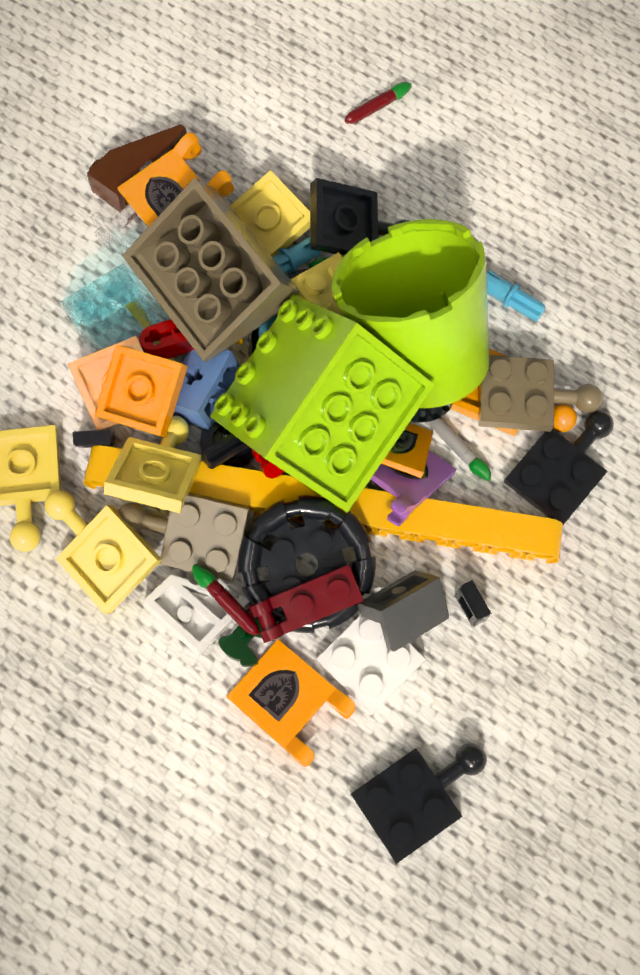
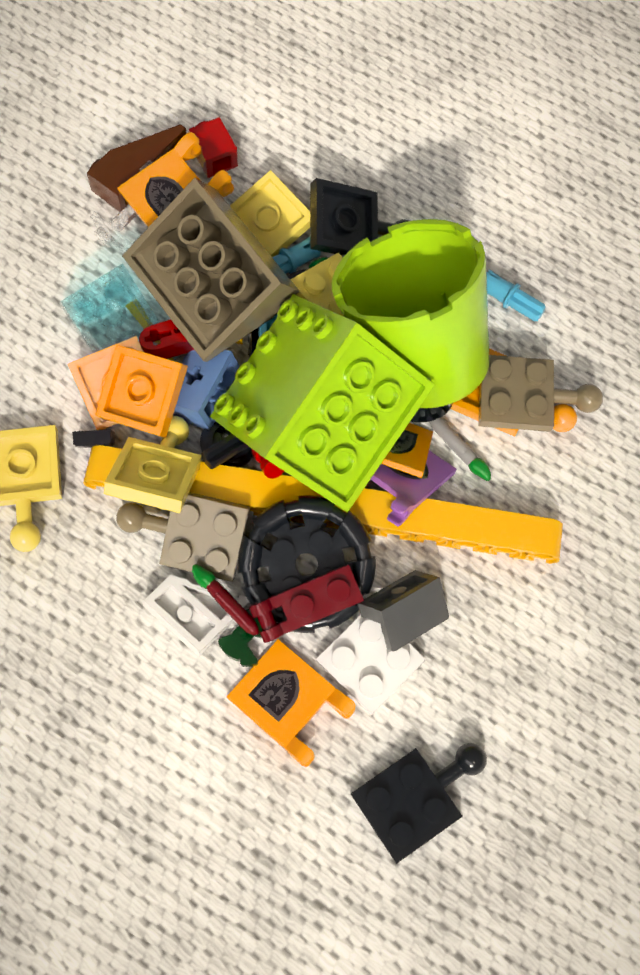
light yellow plate [44,490,162,614] -> none
dark red piece [344,82,412,124] -> none
black tile [455,580,492,627] -> none
black plate [504,410,614,525] -> none
none -> red brick [189,117,238,178]

